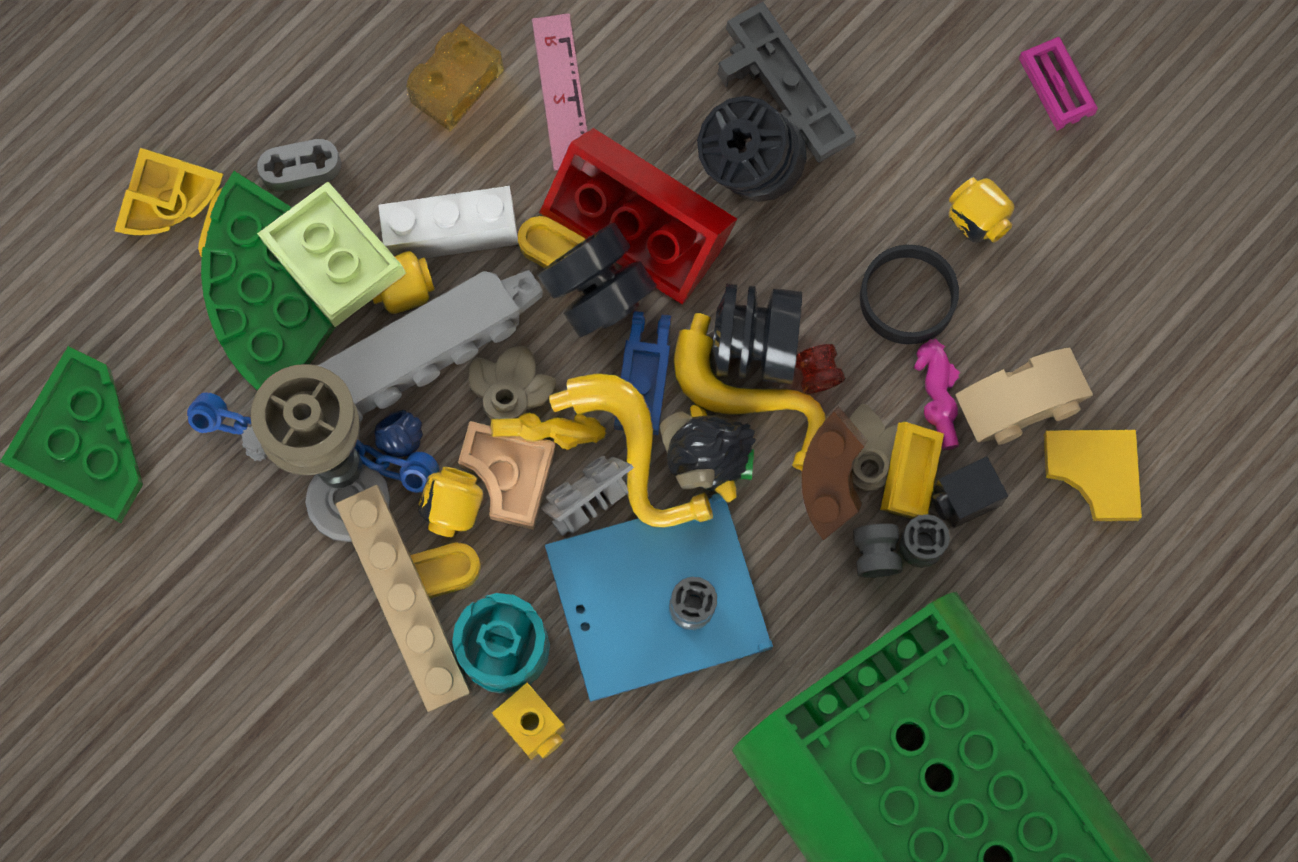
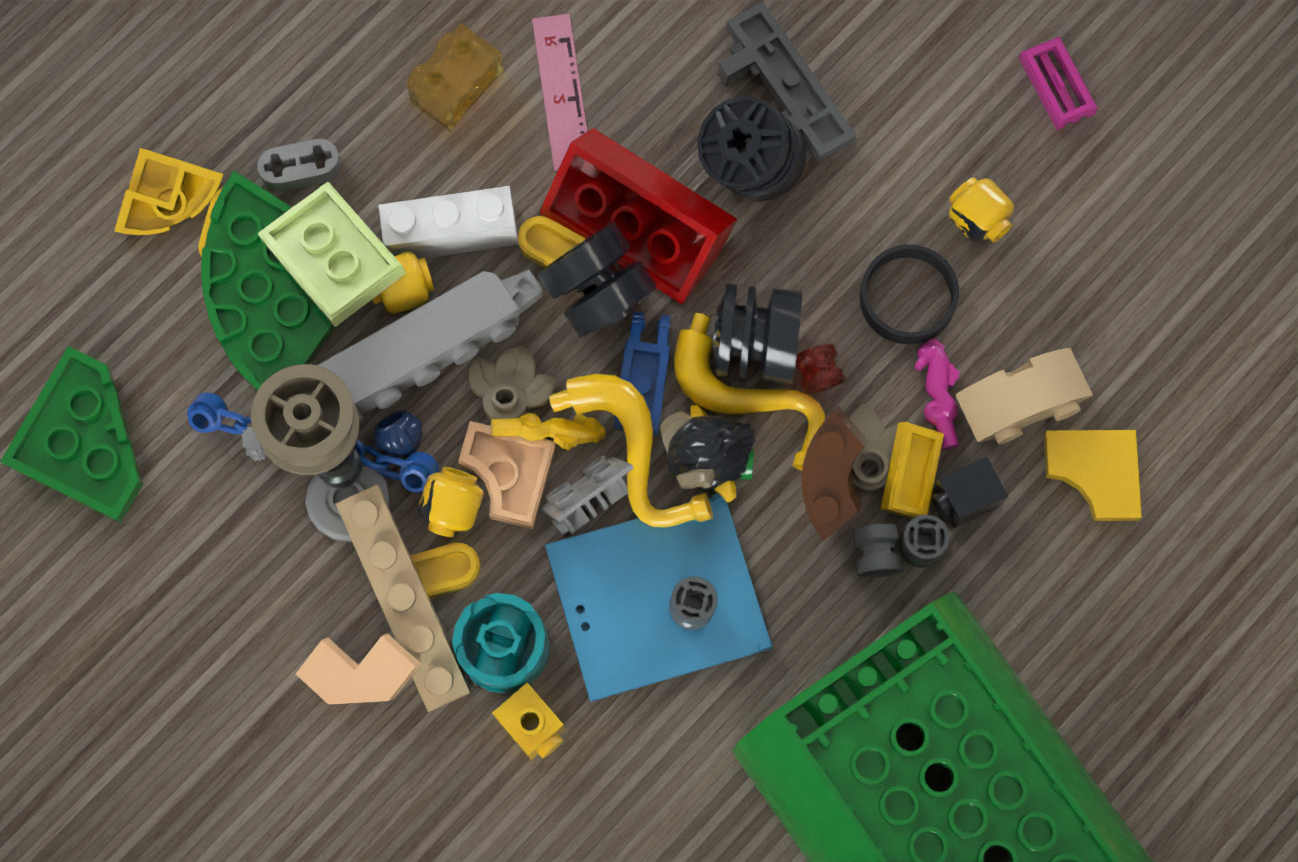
none -> light nougat tile [296,634,421,704]

